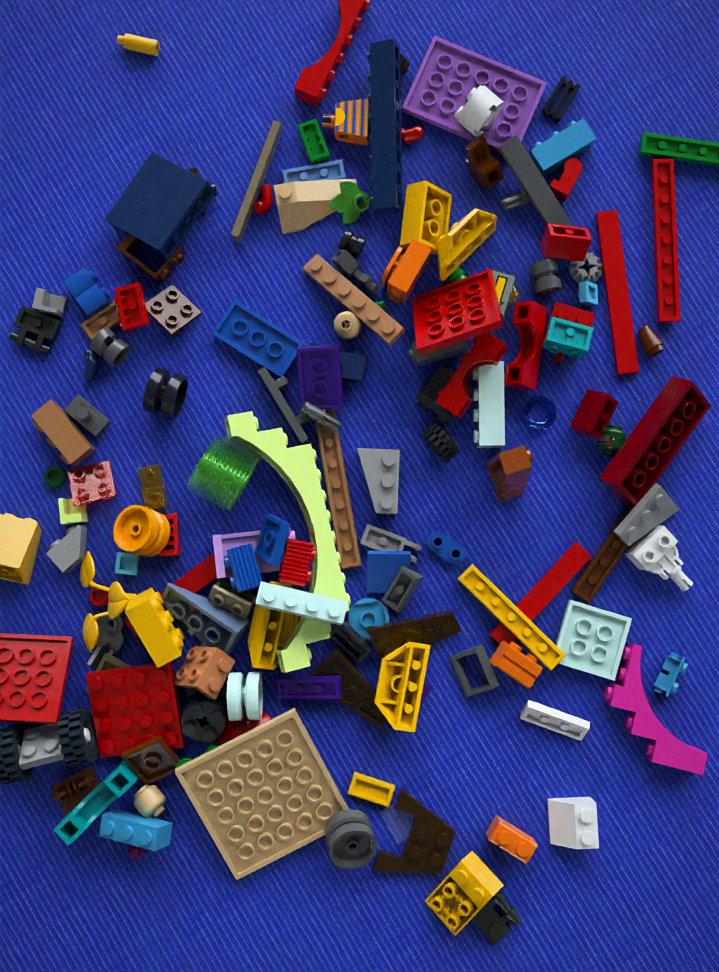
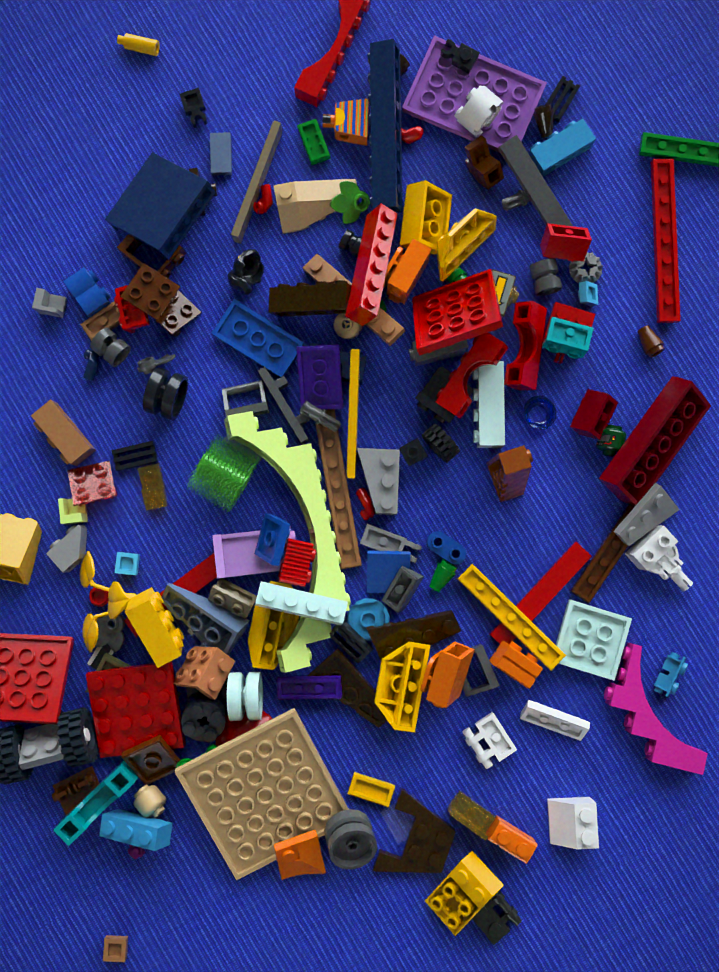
pearl dark grey plate [10,306,63,355] -> none
dark green tile [44,466,67,488] -> none
flat silver tile [64,394,111,437] -> none
light orange wheel [113,505,170,557] -> none
red slope [157,513,181,557] -> none
blue brick [224,543,262,593] -> none
medium blue tile [282,159,346,183] -> none
dark grey piece [331,249,380,294] -> none
red leg [549,158,582,202] -> none
red tile [595,210,639,375] -> none
none -> medium nougat plate [103,935,128,962]
none -> black tile [111,441,158,471]
none -> reddish brown hinge [120,263,180,321]
none -> dark grey plate [137,354,176,374]
none -> black plate [179,88,207,128]
none -> sand blue tile [210,132,232,176]
none -> dark grey tile [222,380,270,417]
none -> black hair [227,249,264,295]
none -> dark brown brick [268,280,351,317]
none -> orange plate [273,830,326,880]
none -> red brick [345,203,397,326]
none -> yellow tile [347,349,360,478]
none -> red arm [356,488,375,520]
none -> black bracket [399,438,428,466]
none -> orange brick [420,641,475,708]
none -> green cone [429,559,457,592]
none -> black plate [440,39,480,74]
none -> clear yellow panel [447,790,496,841]
none -> white plate [462,712,517,769]
none -> dark brown cone [533,104,554,138]

